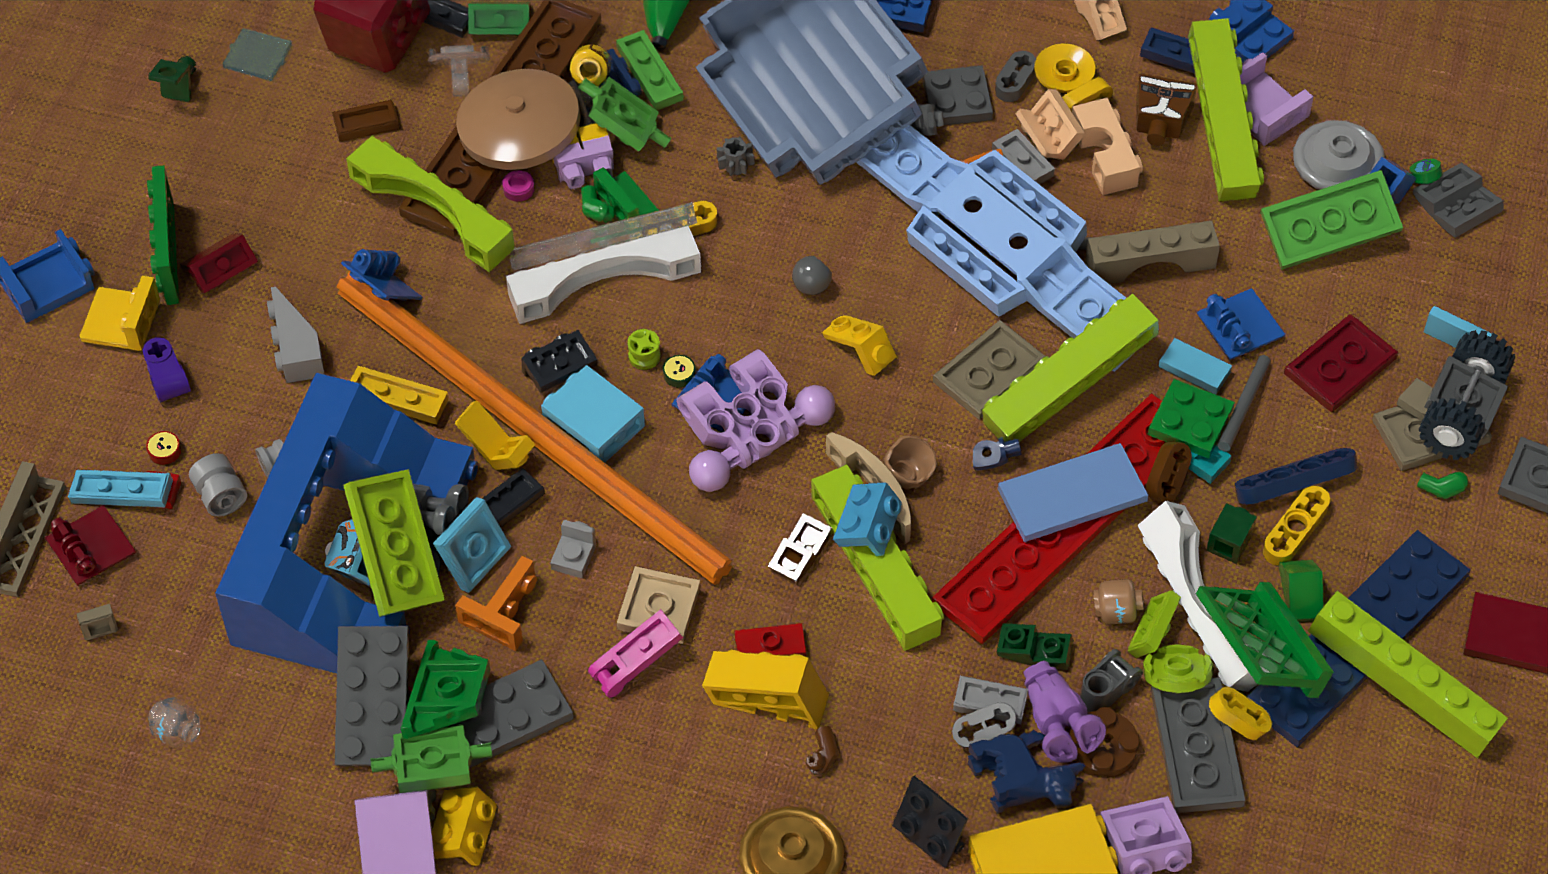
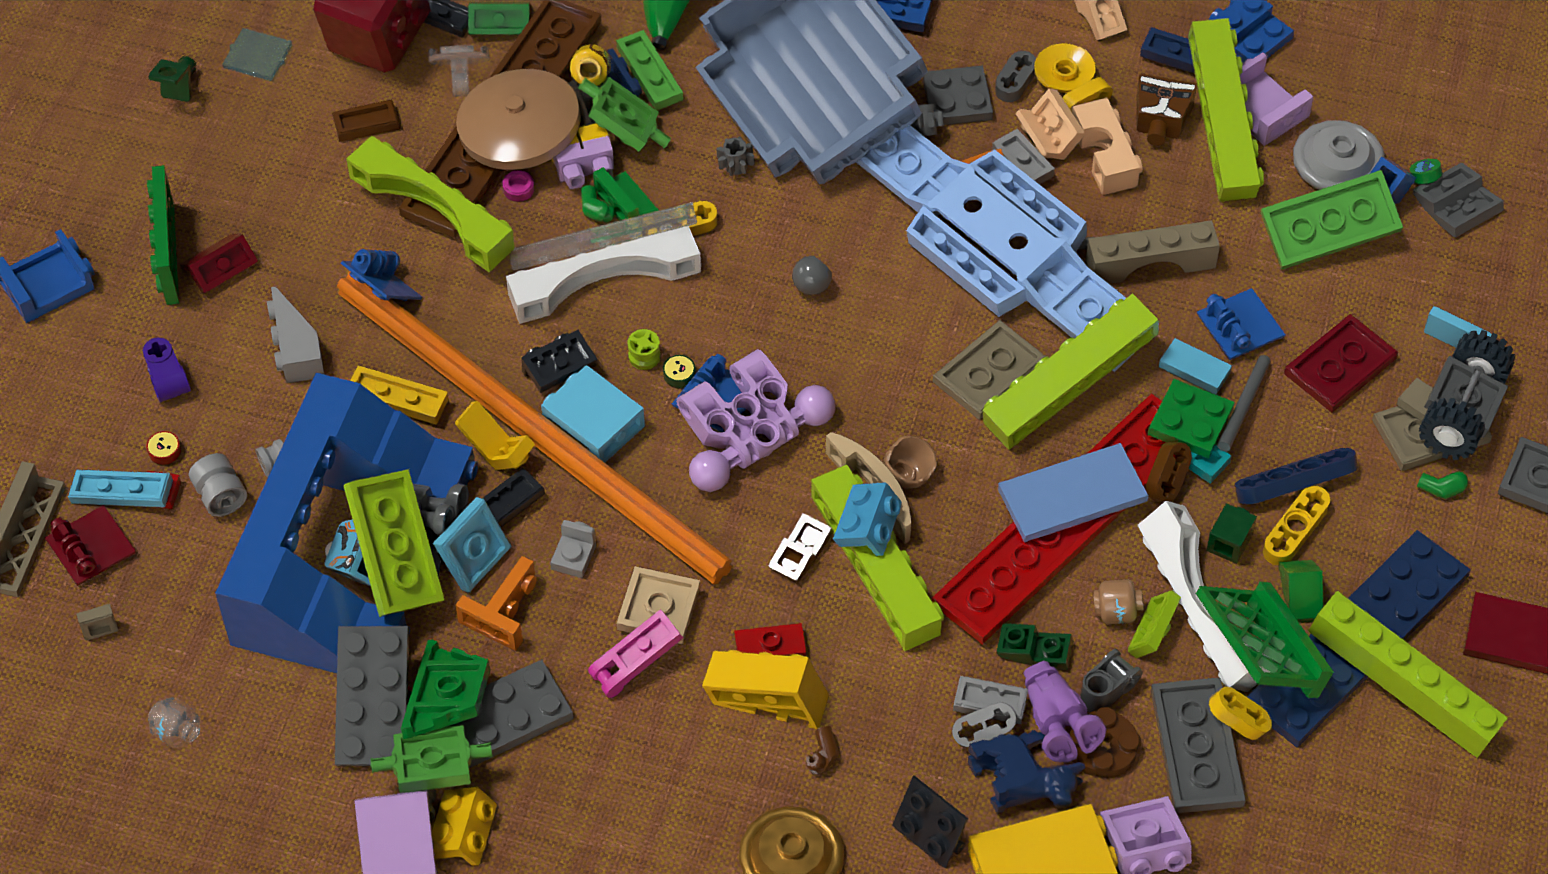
yellow bracket [80,275,160,351] -> none
yellow bracket [822,315,897,376] -> none
piece [973,437,1022,470] -> none
lime tile [1143,644,1213,693] -> none

